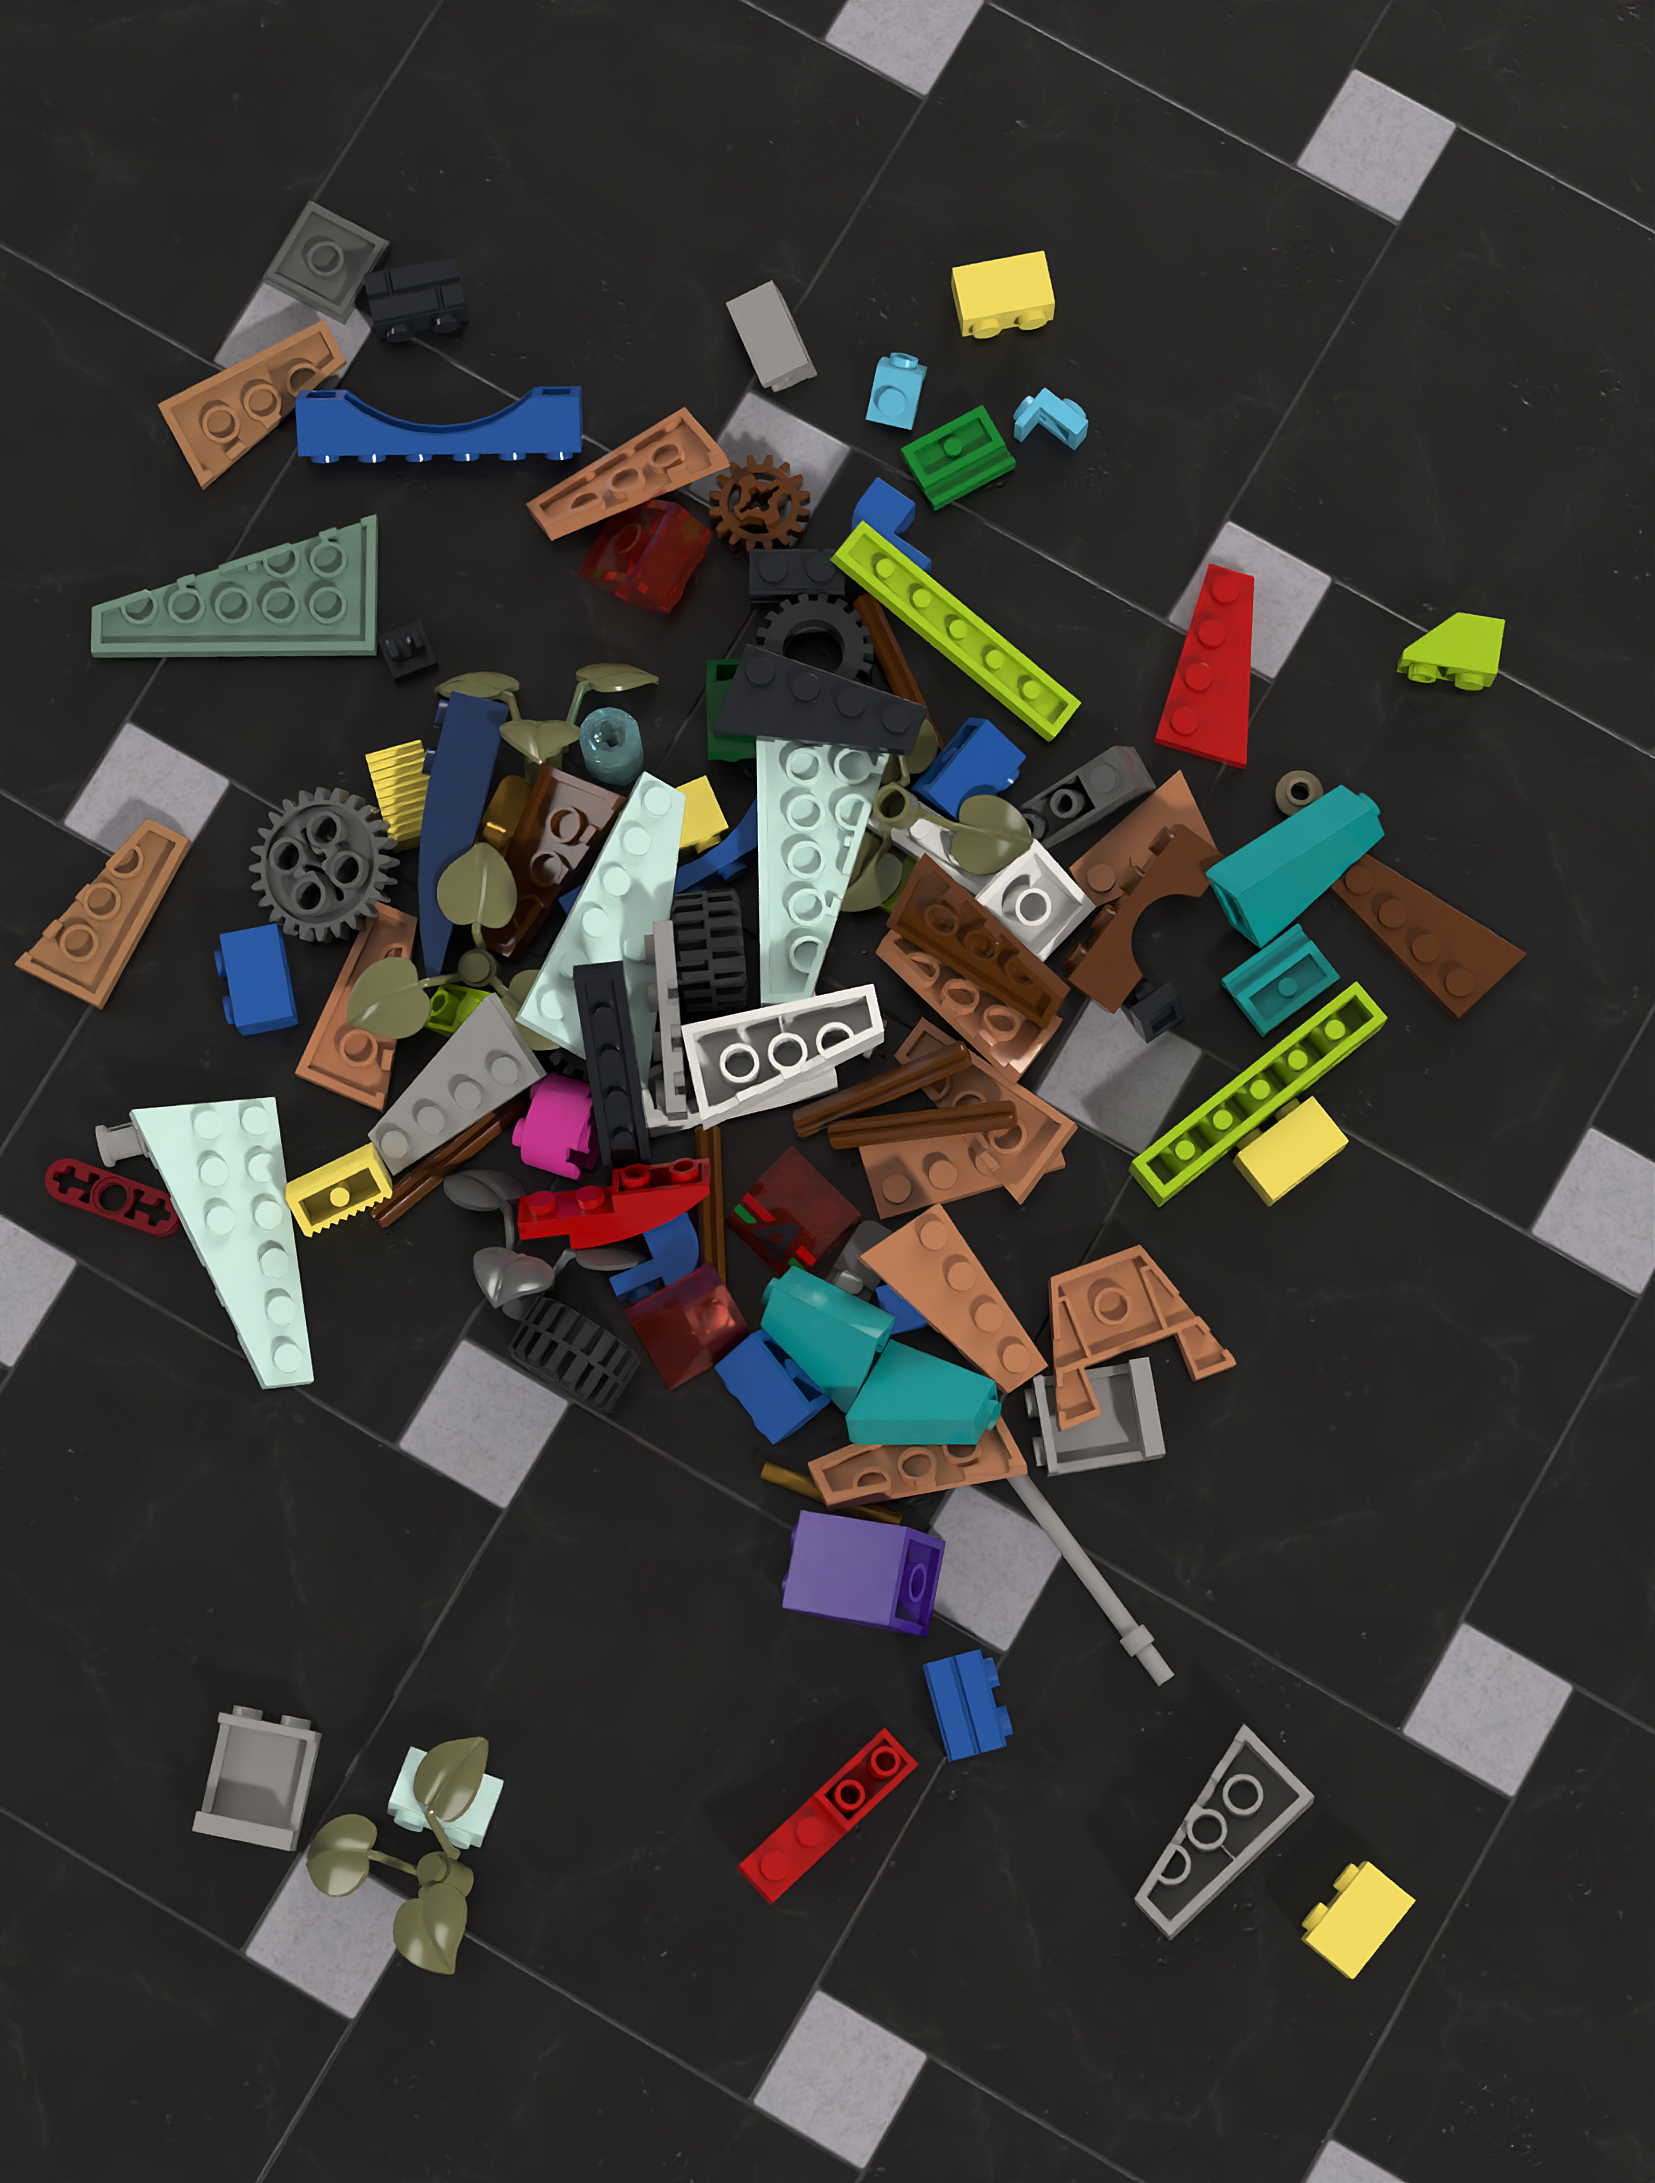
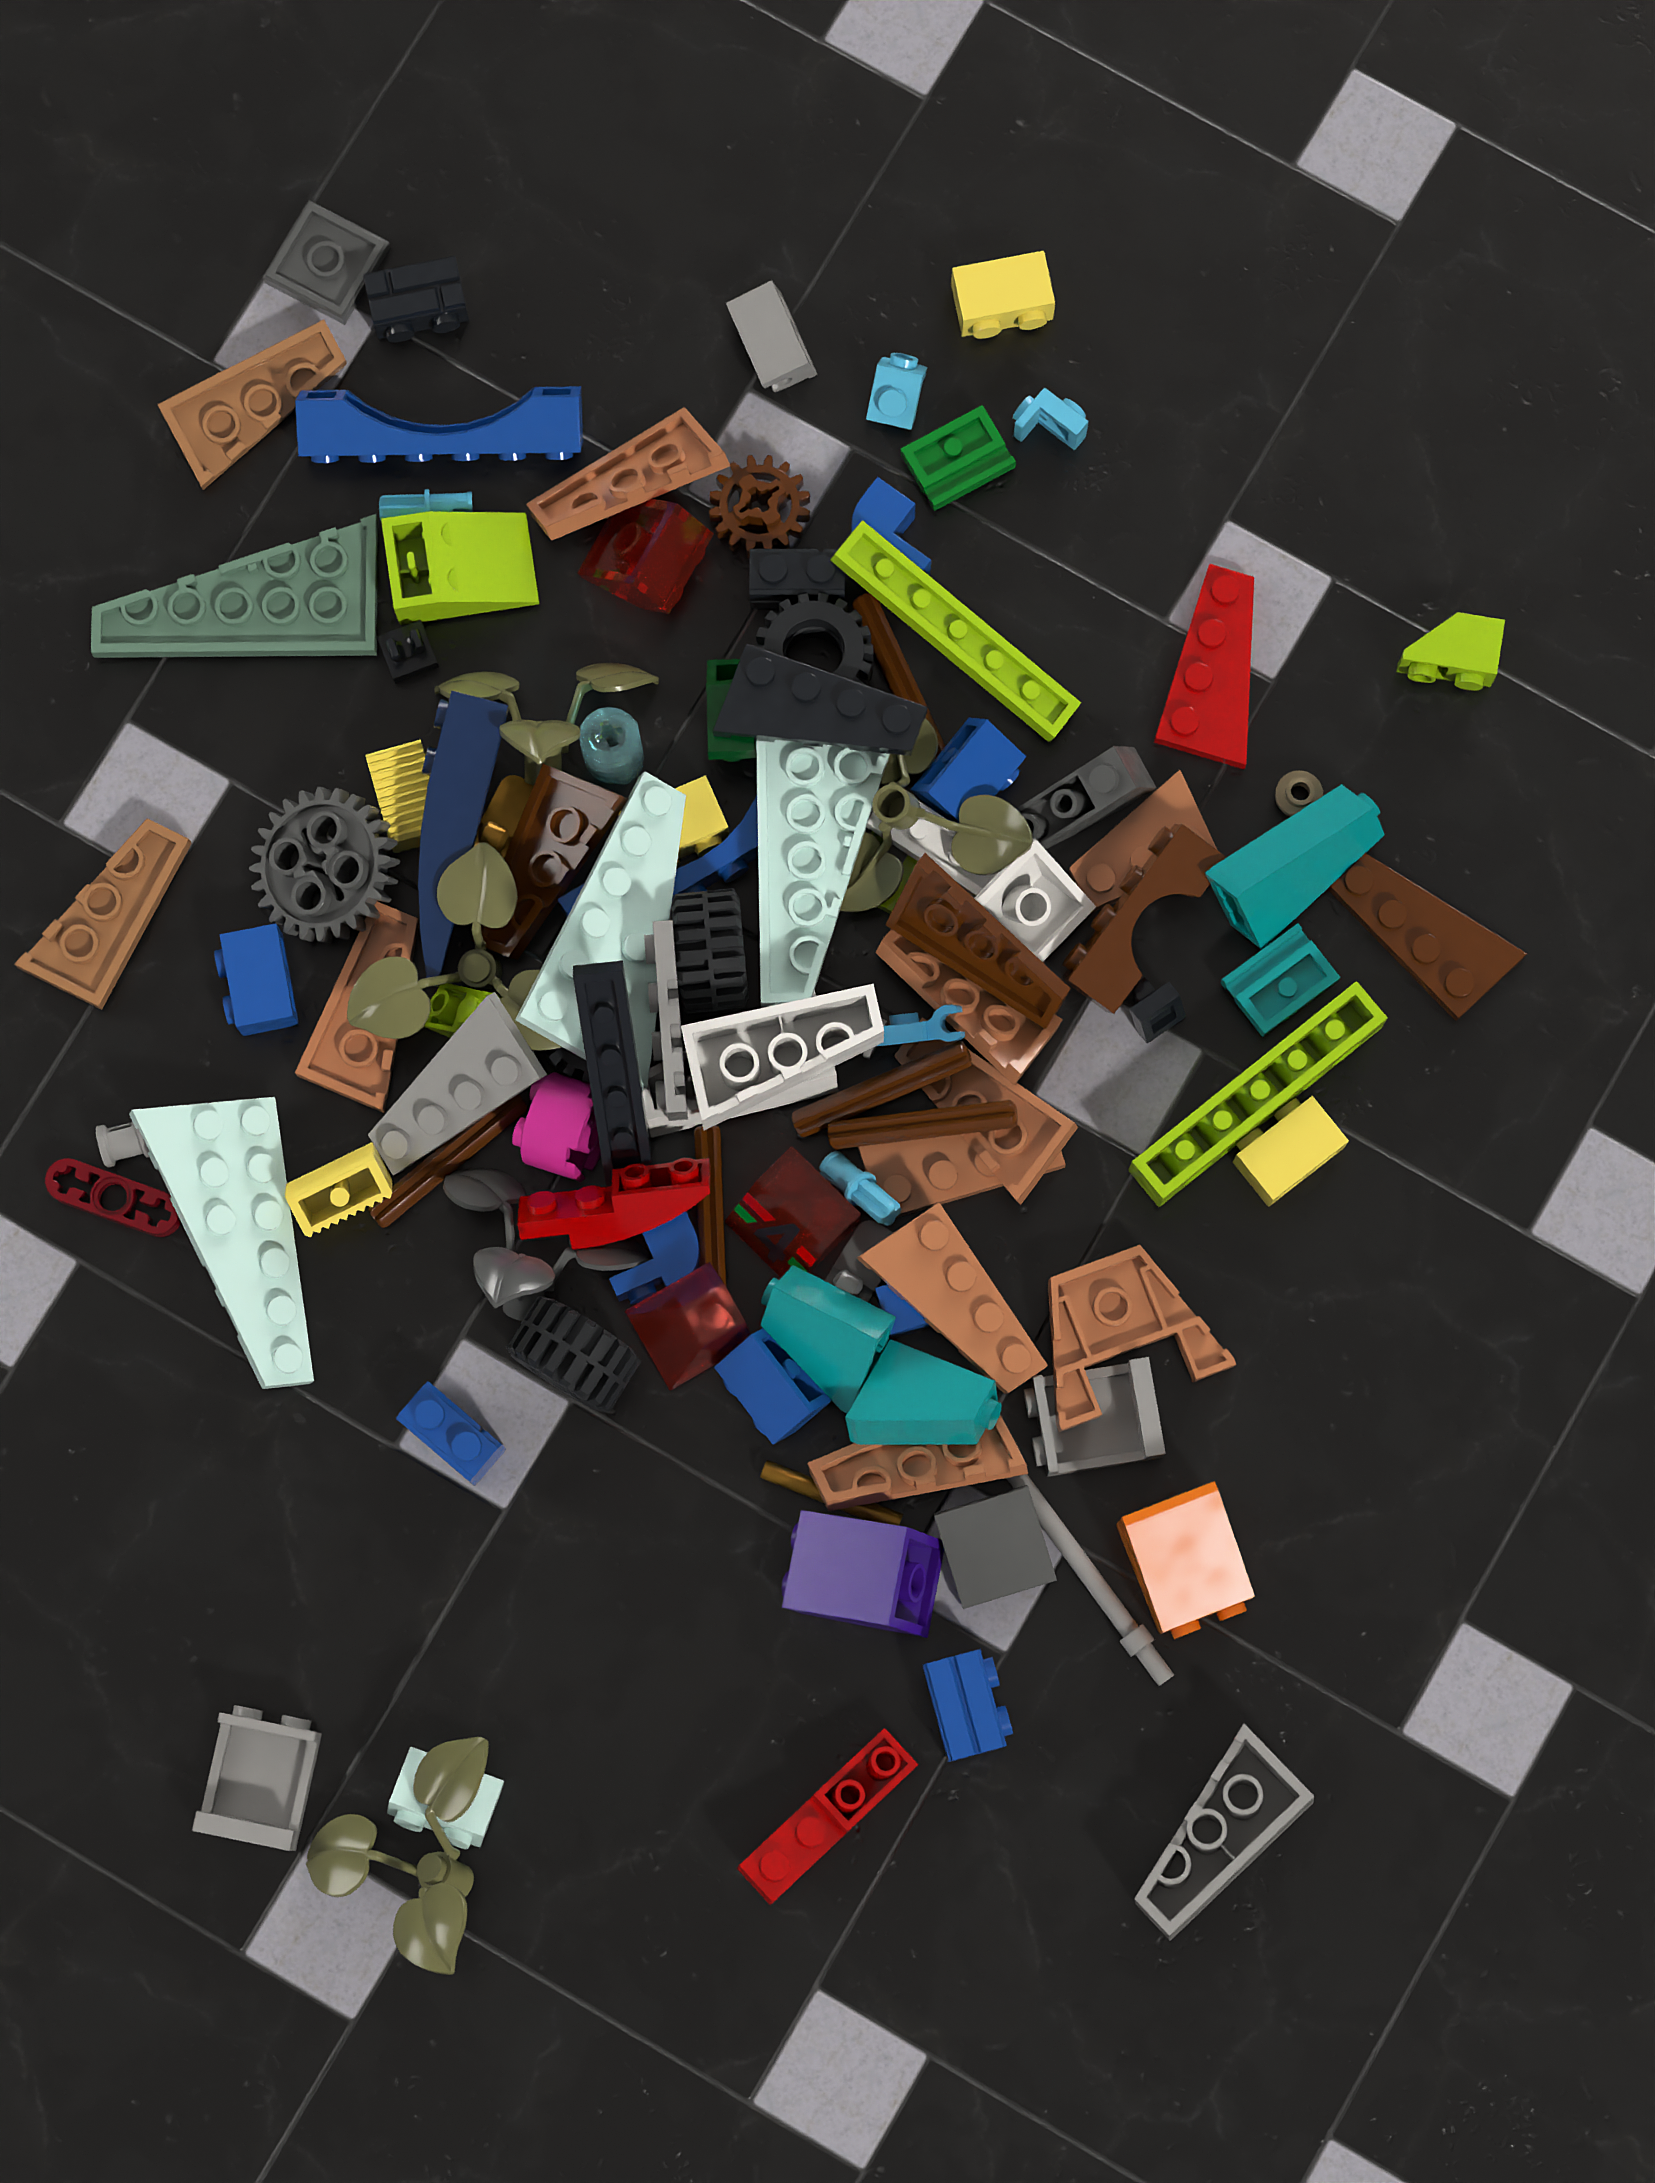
light yellow brick [1301,1861,1416,1979] -> none
none -> medium azure axle [379,489,472,520]
none -> lime slope [381,511,540,625]
none -> blue brick [396,1381,506,1486]
none -> medium azure axle [819,1151,901,1225]
none -> dark azure plate [877,1005,965,1046]
none -> dark grey tile [934,1485,1057,1609]
none -> slope [1116,1481,1255,1639]

